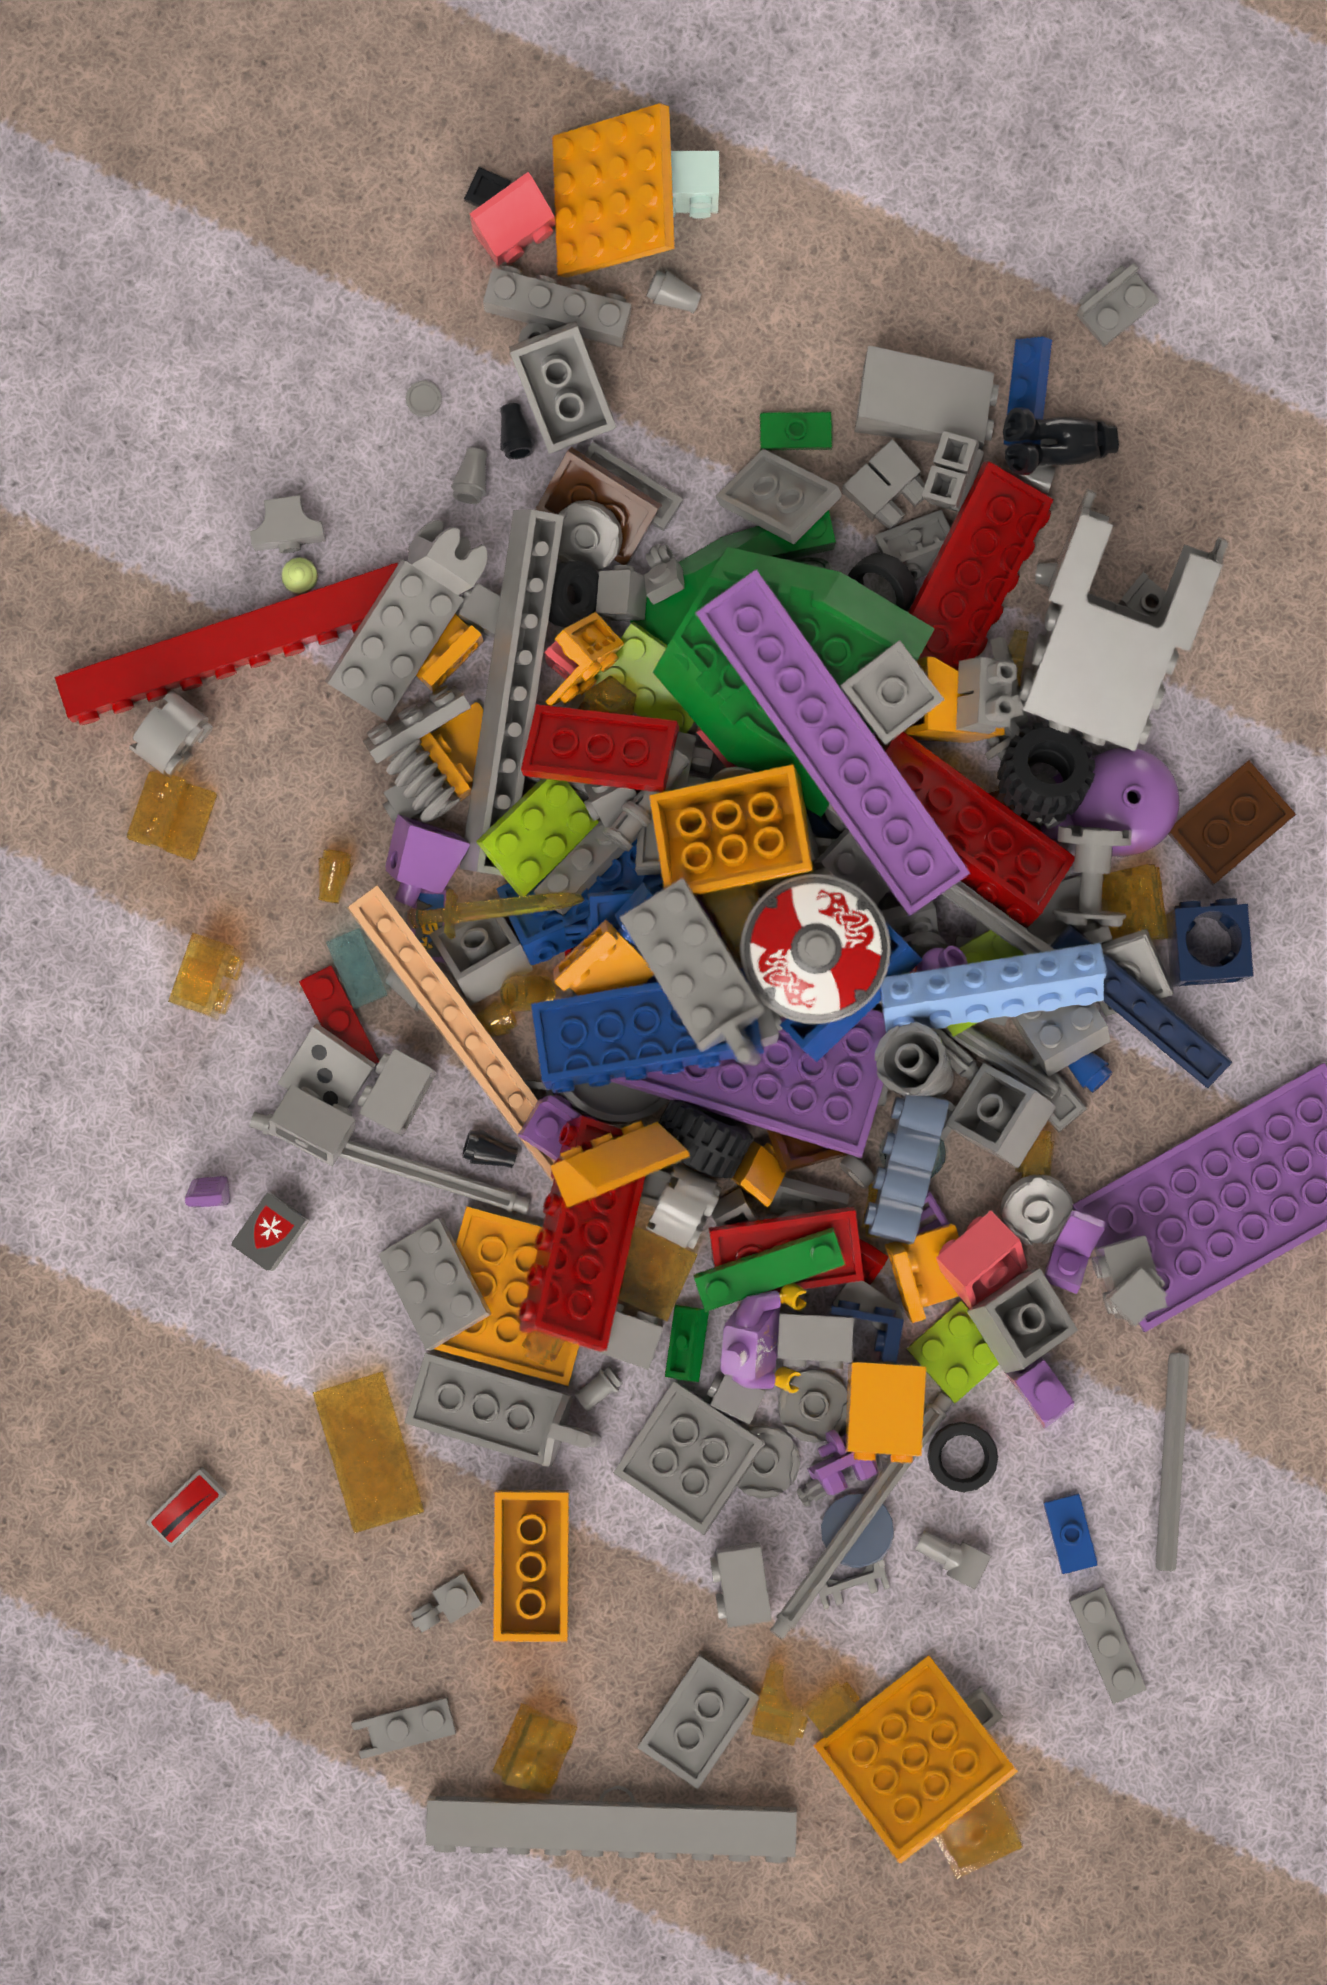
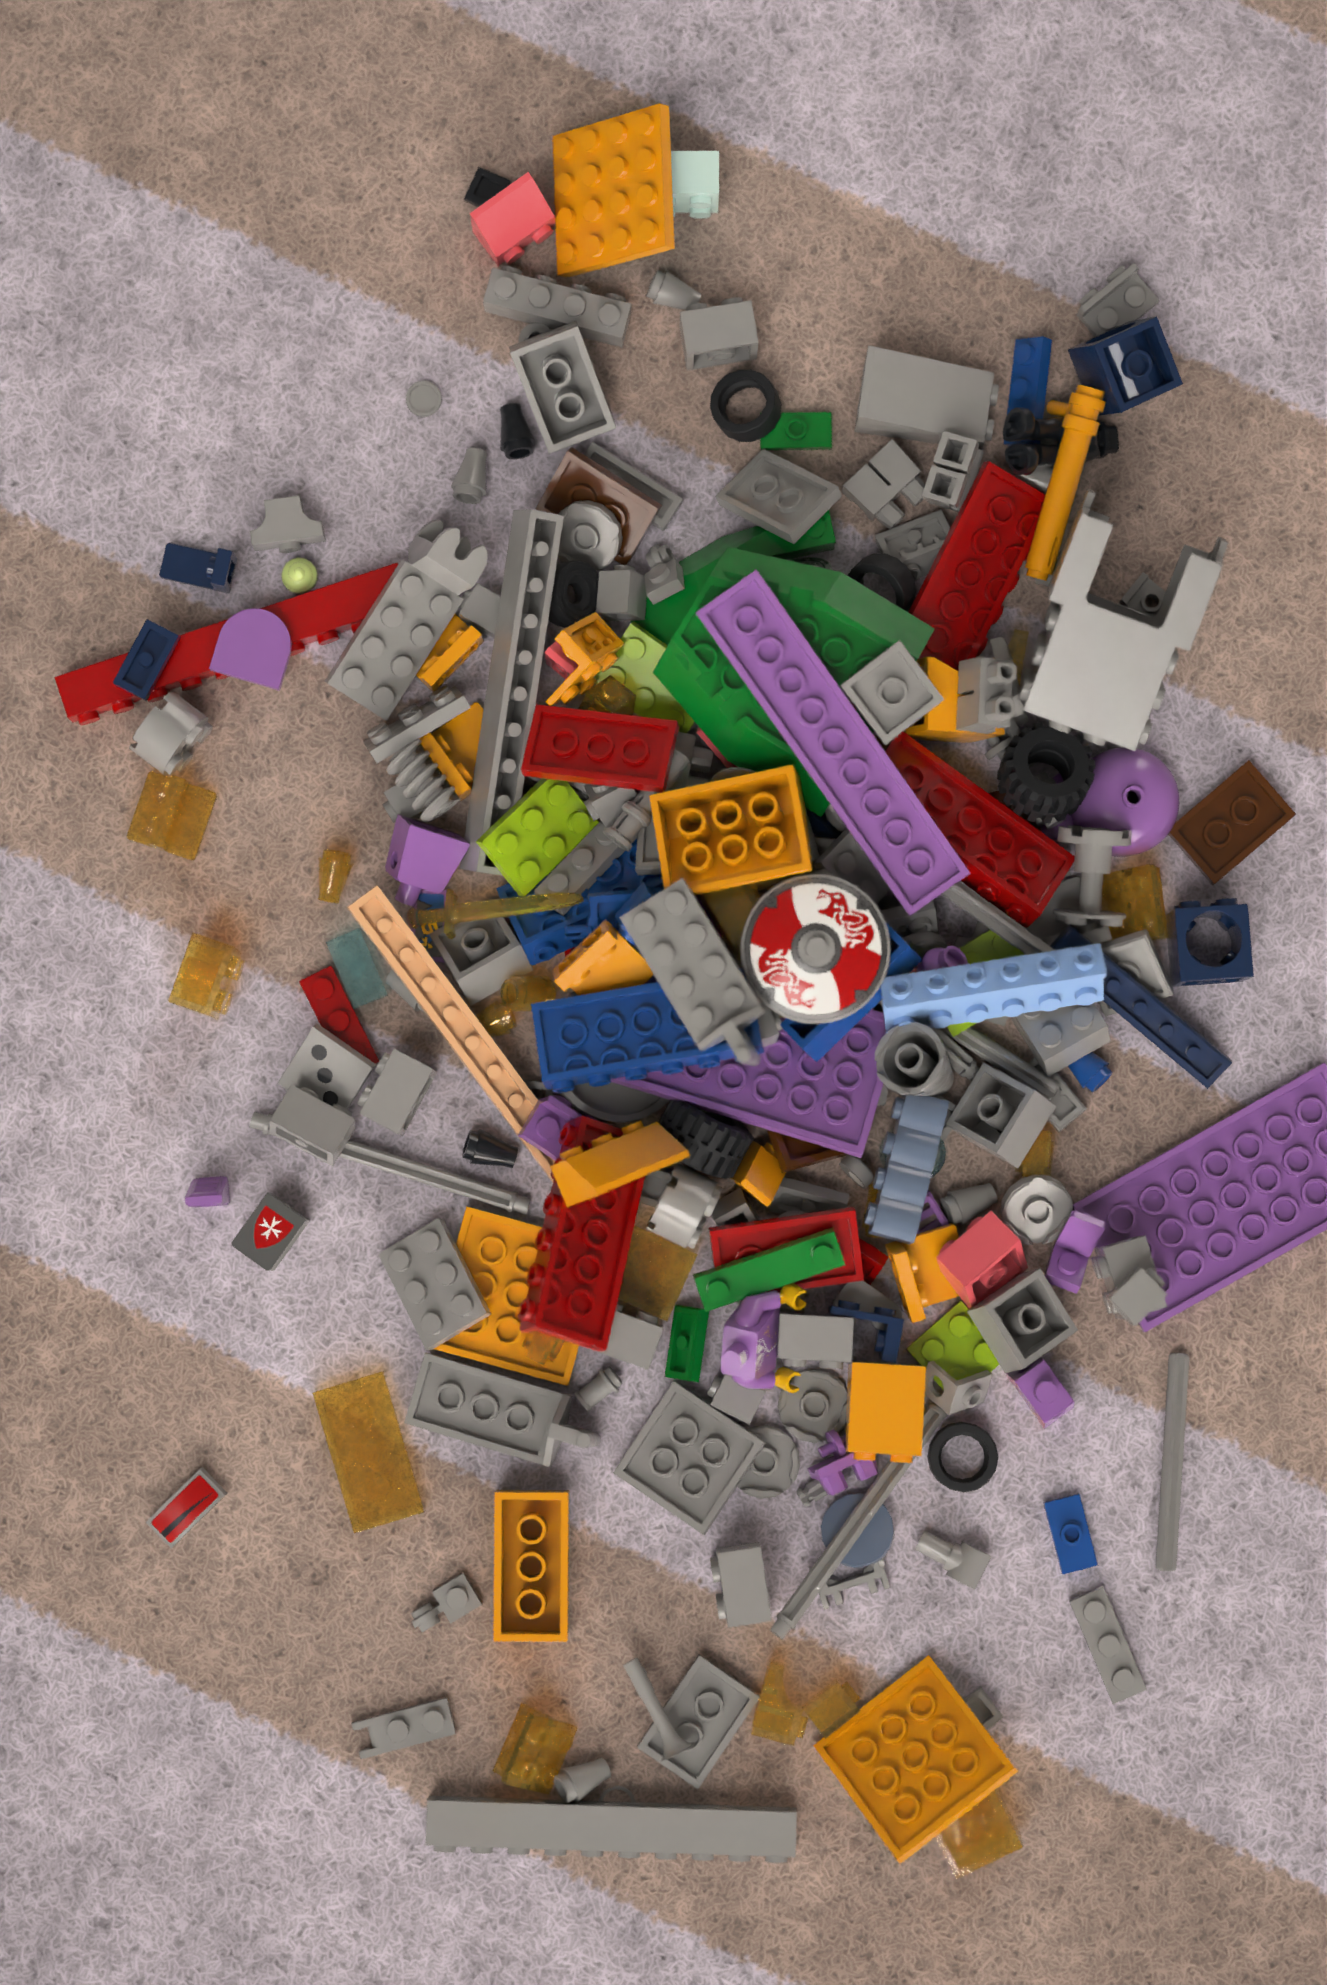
none -> dark blue plate [113,619,180,702]
none -> dark blue bracket [159,543,237,594]
none -> medium lavender tile [209,608,292,691]
none -> light grey cone [554,1757,611,1803]
none -> light grey piece [623,1657,695,1762]
none -> light grey brick [679,297,759,371]
none -> black tyre [710,369,782,442]
none -> light grey bracket [925,1361,992,1415]
none -> light grey cone [941,1183,998,1225]
none -> light orange cylinder [1025,384,1106,581]
none -> dark blue brick [1067,316,1183,416]

